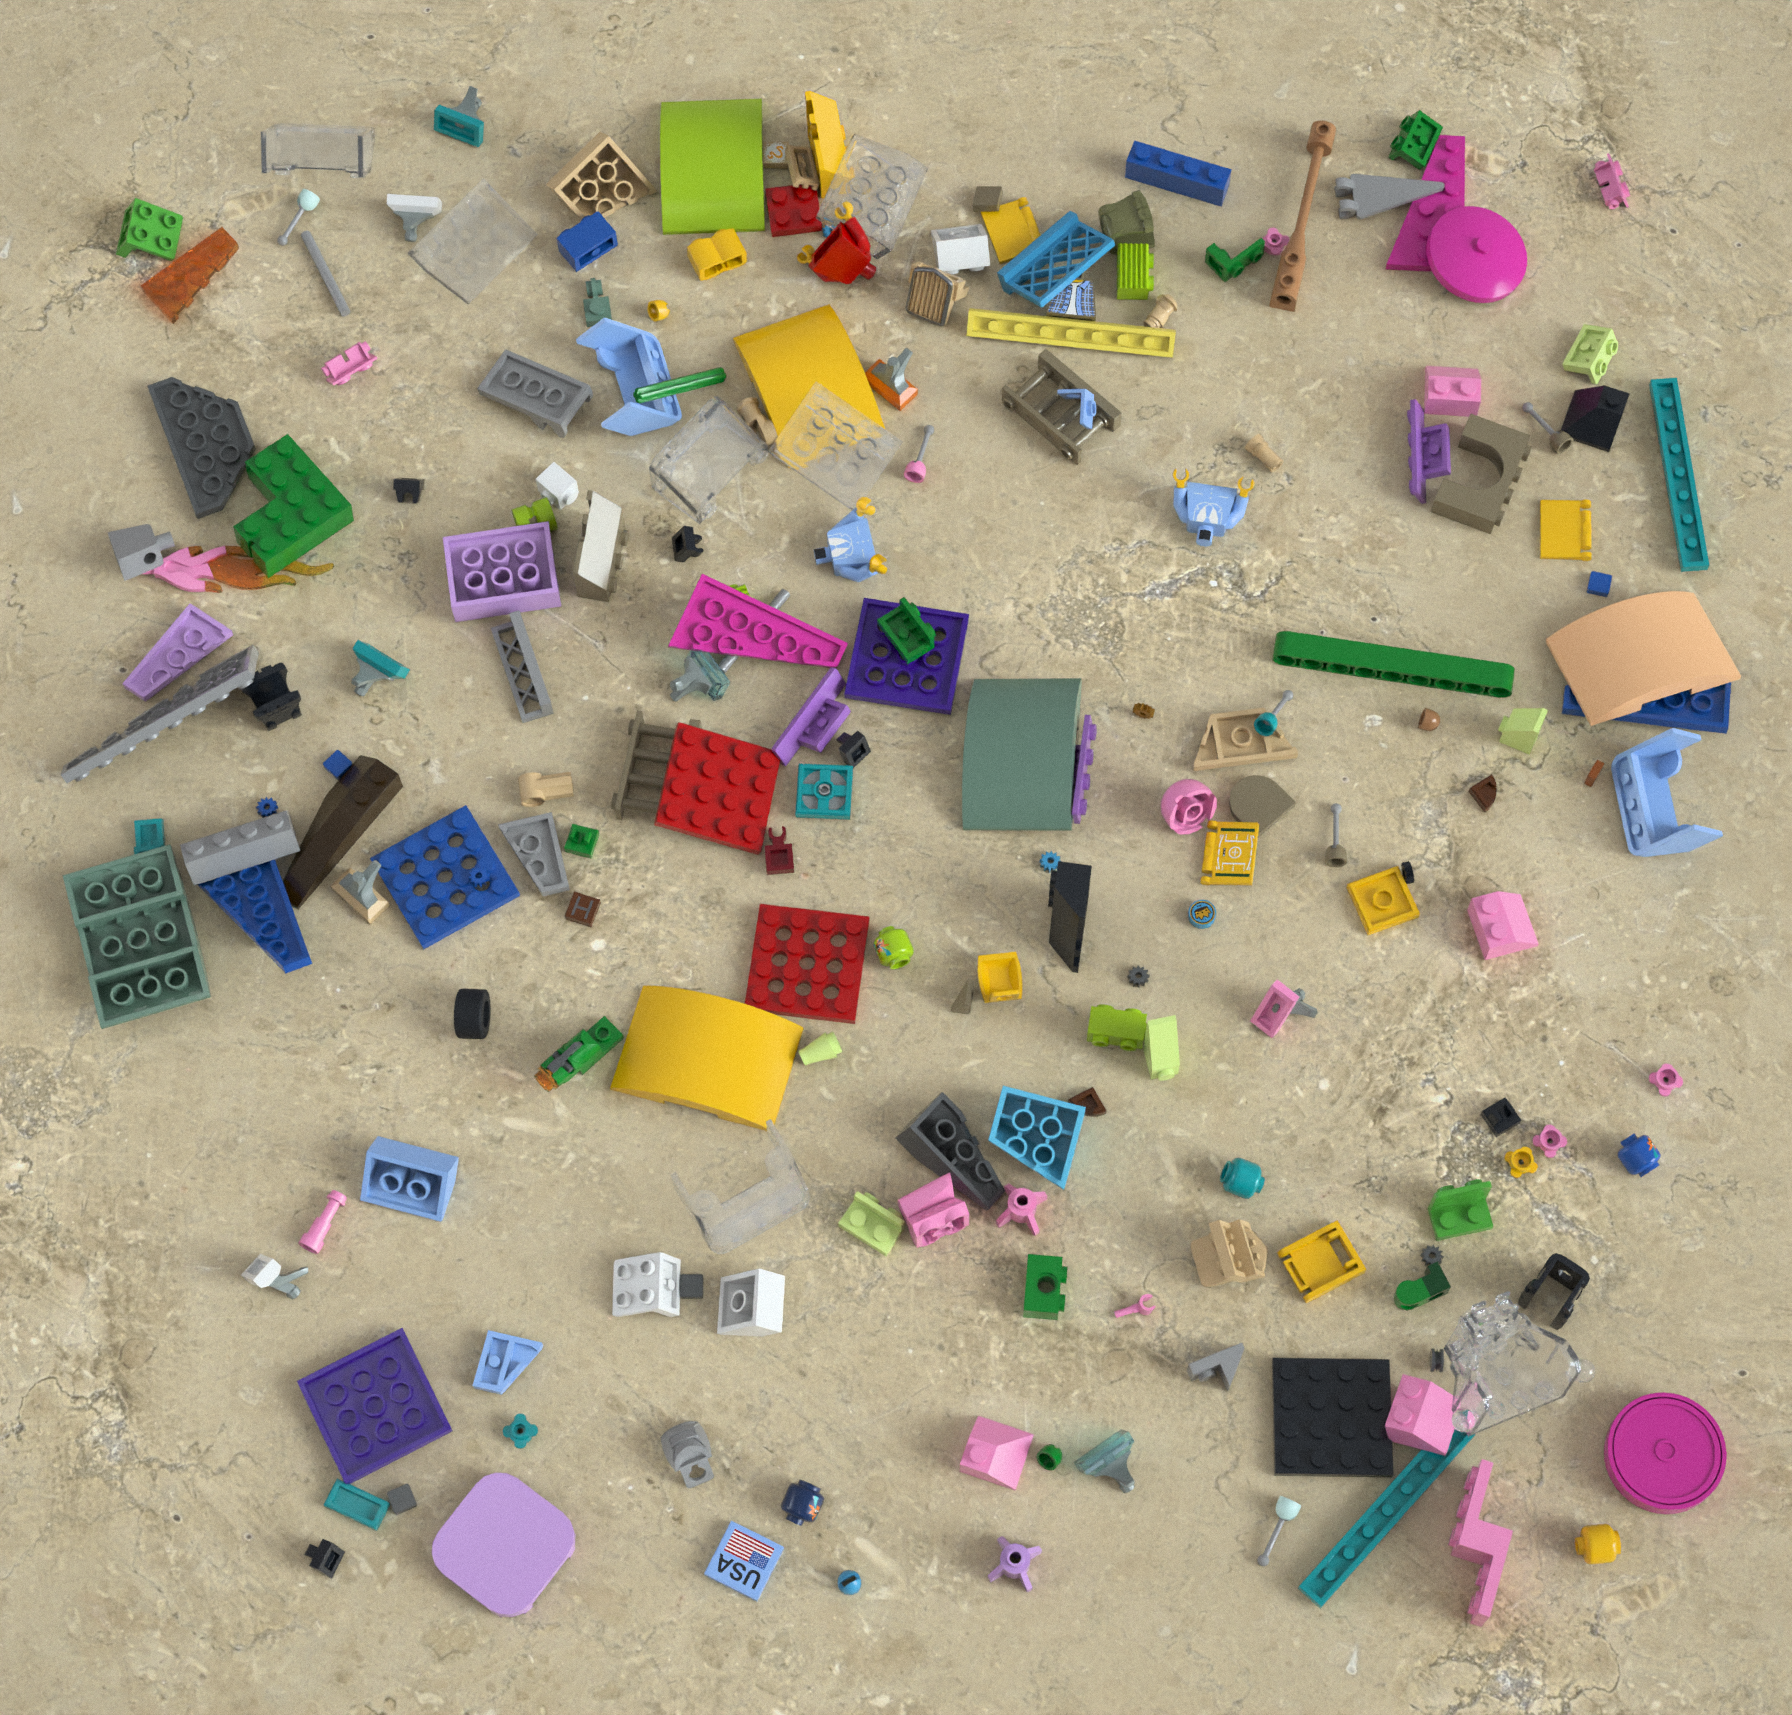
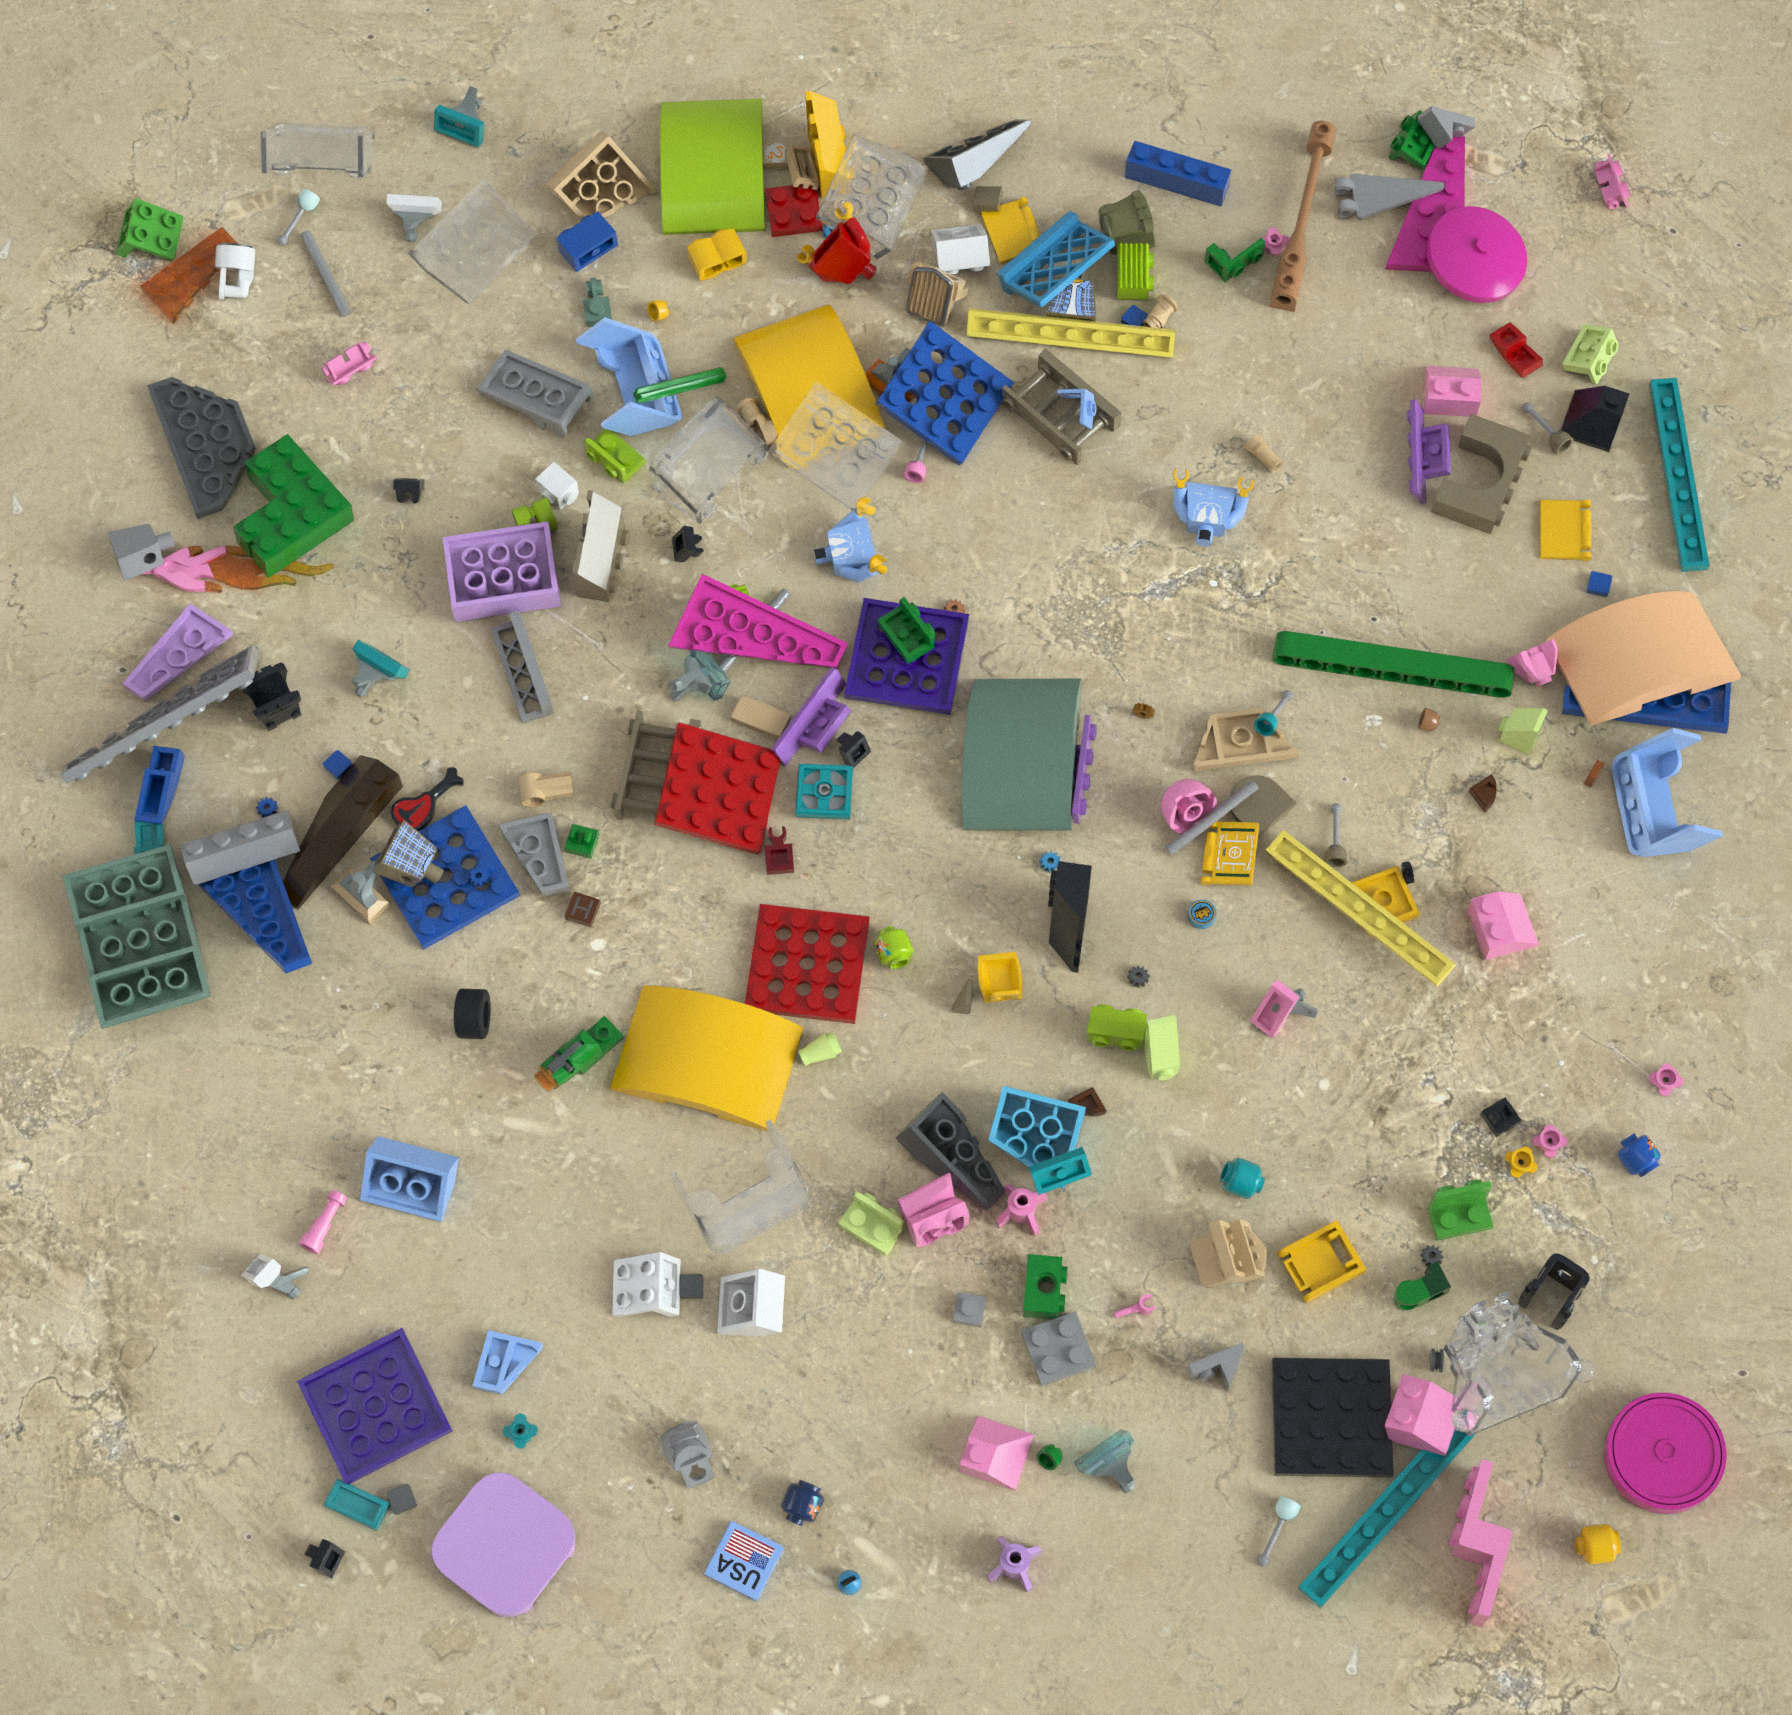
none -> blue slope [134,746,185,825]
none -> white piece [215,243,255,300]
none -> dark tan torso [372,820,444,887]
none -> black piece [391,767,464,831]
none -> lime bracket [584,429,646,484]
none -> tan tile [731,695,791,739]
none -> blue piece [875,321,1014,466]
none -> wedge [923,119,1031,190]
none -> nougat piece [944,599,965,613]
none -> light grey plate [953,1292,986,1328]
none -> light grey plate [1021,1312,1096,1387]
none -> teal plate [1029,1147,1092,1195]
none -> blue piece [1121,305,1148,326]
none -> light grey bar [1165,780,1259,855]
none -> light yellow plate [1266,830,1455,987]
none -> light grey slope [1418,106,1475,149]
none -> red slope [1489,322,1543,378]
none -> bright pink brick [1507,639,1558,687]

